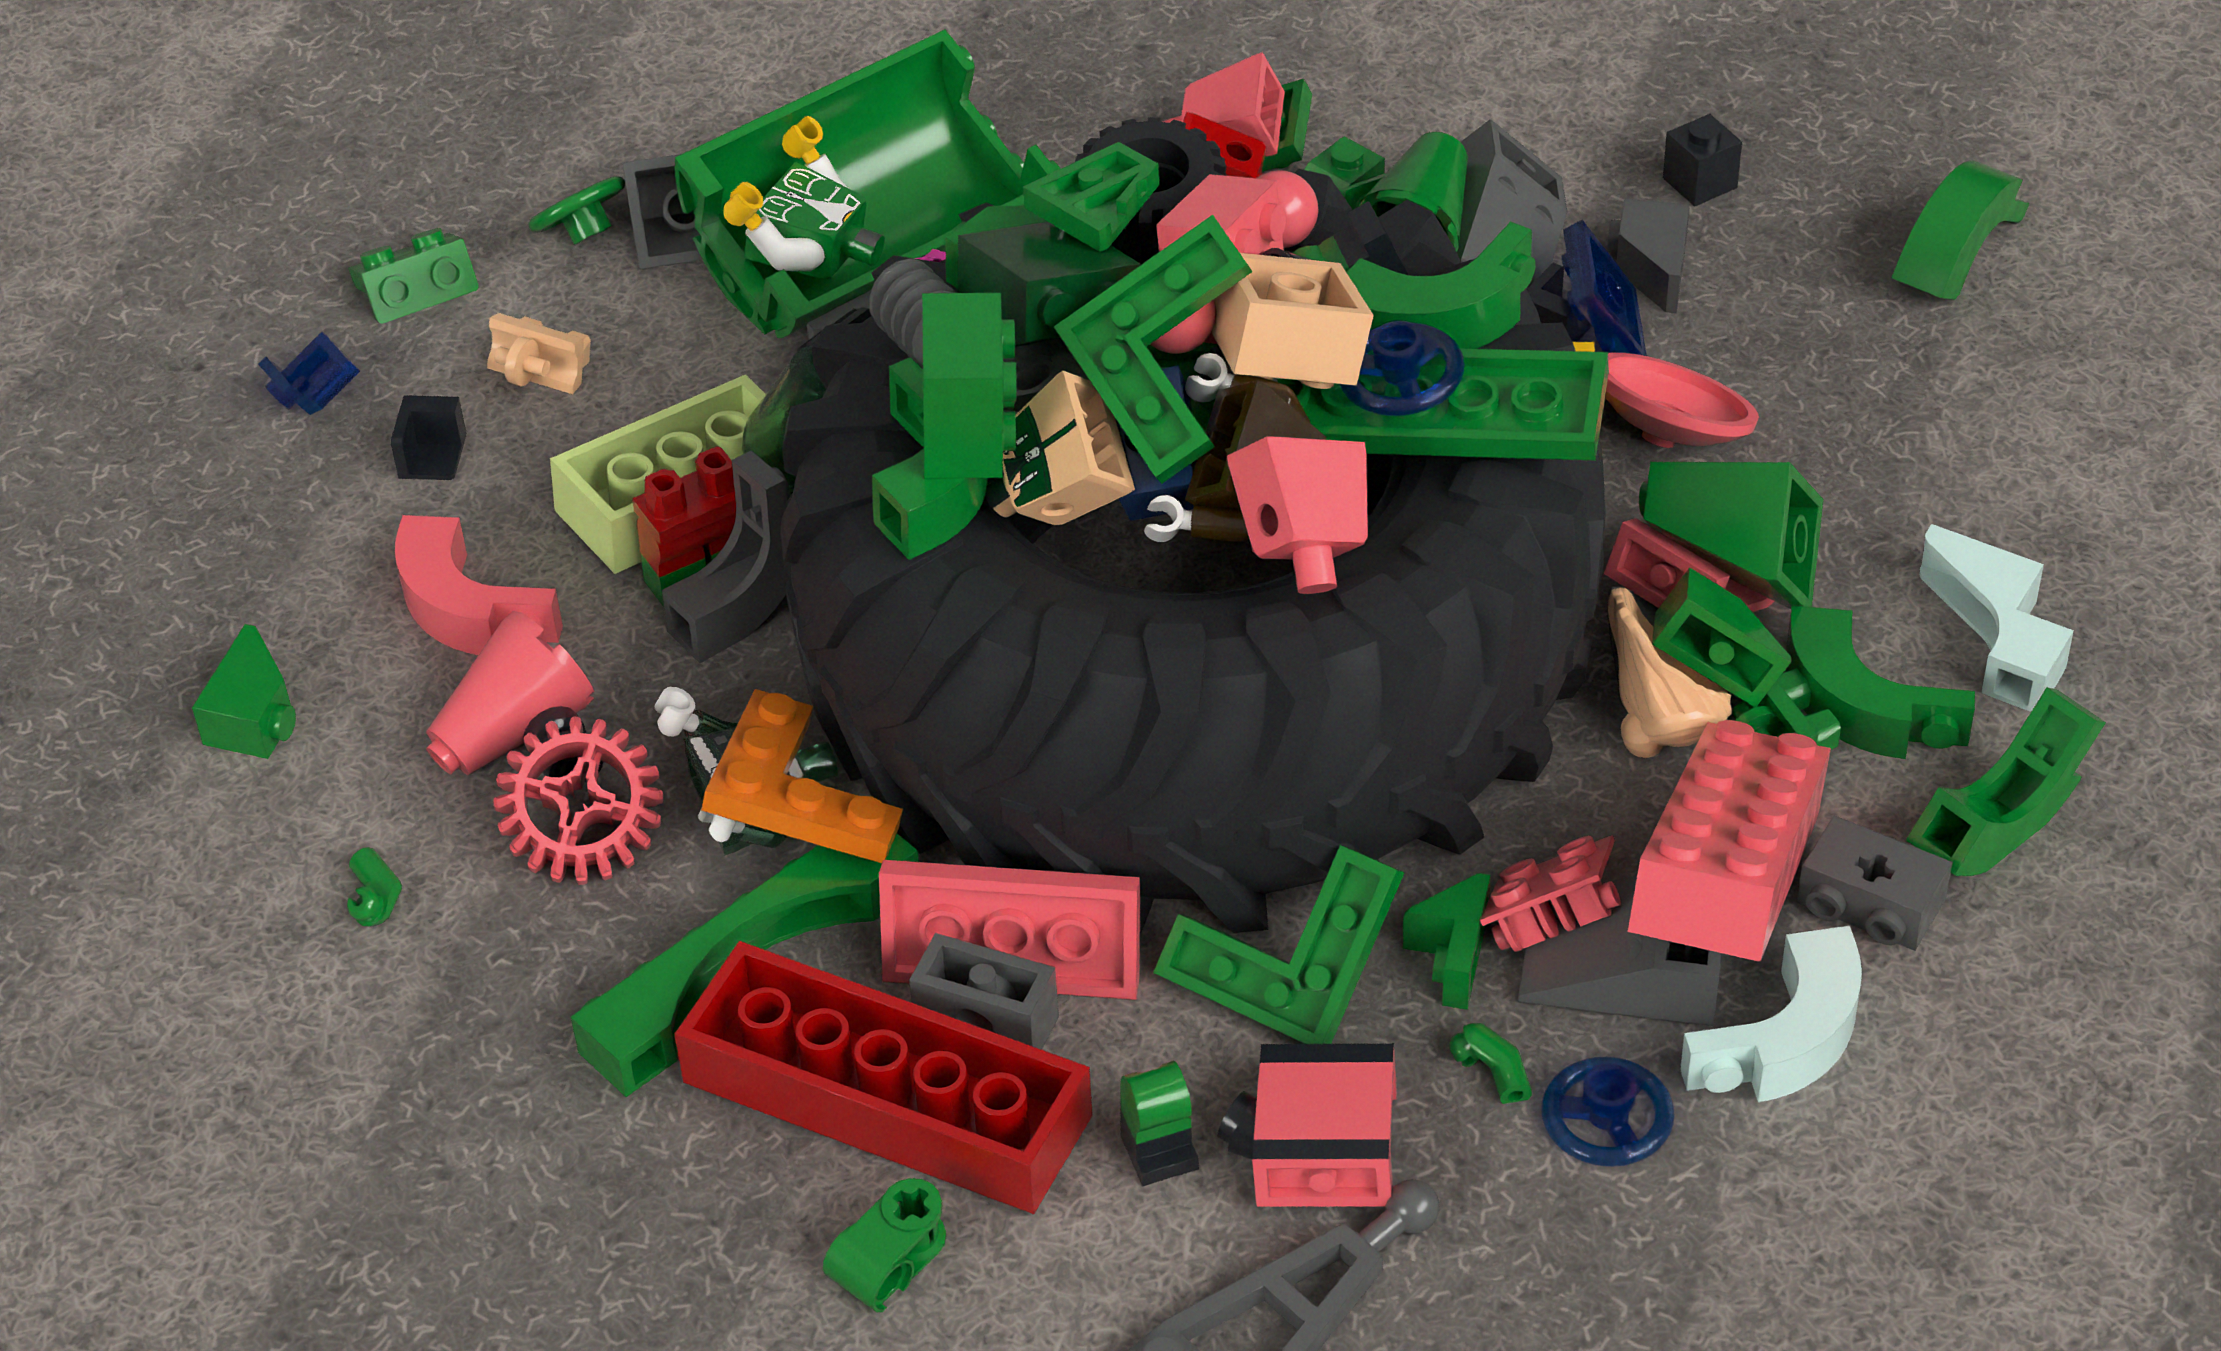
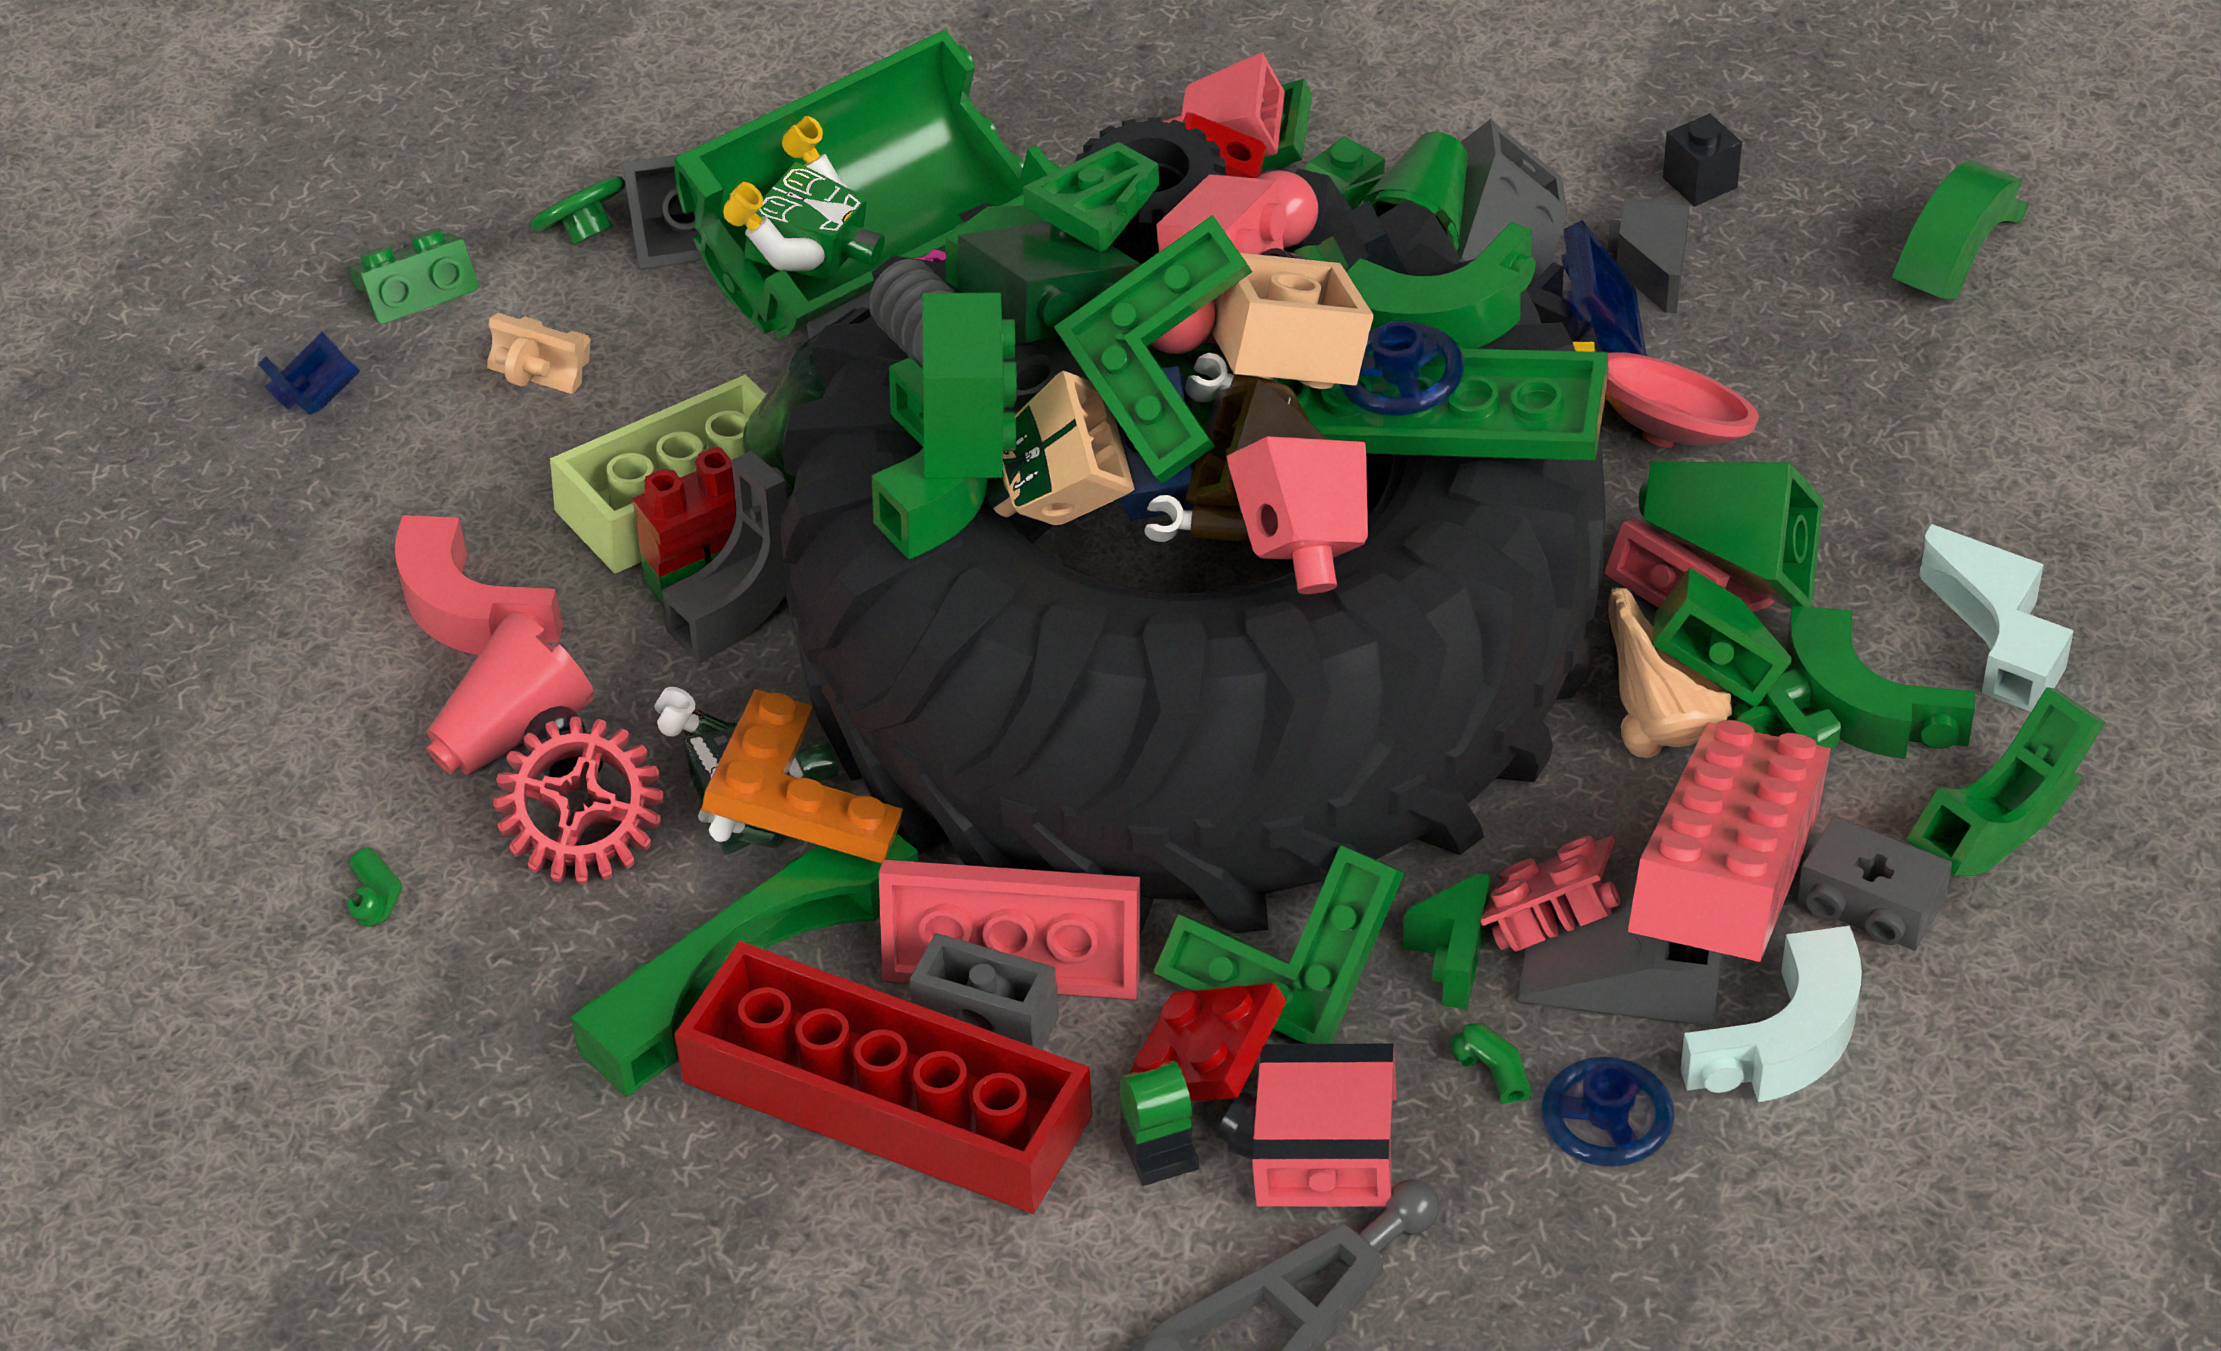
green slope [192,624,296,759] -> none
black panel [391,395,467,480] -> none
green piece [823,1178,947,1313] -> none
none -> red plate [1129,983,1287,1102]

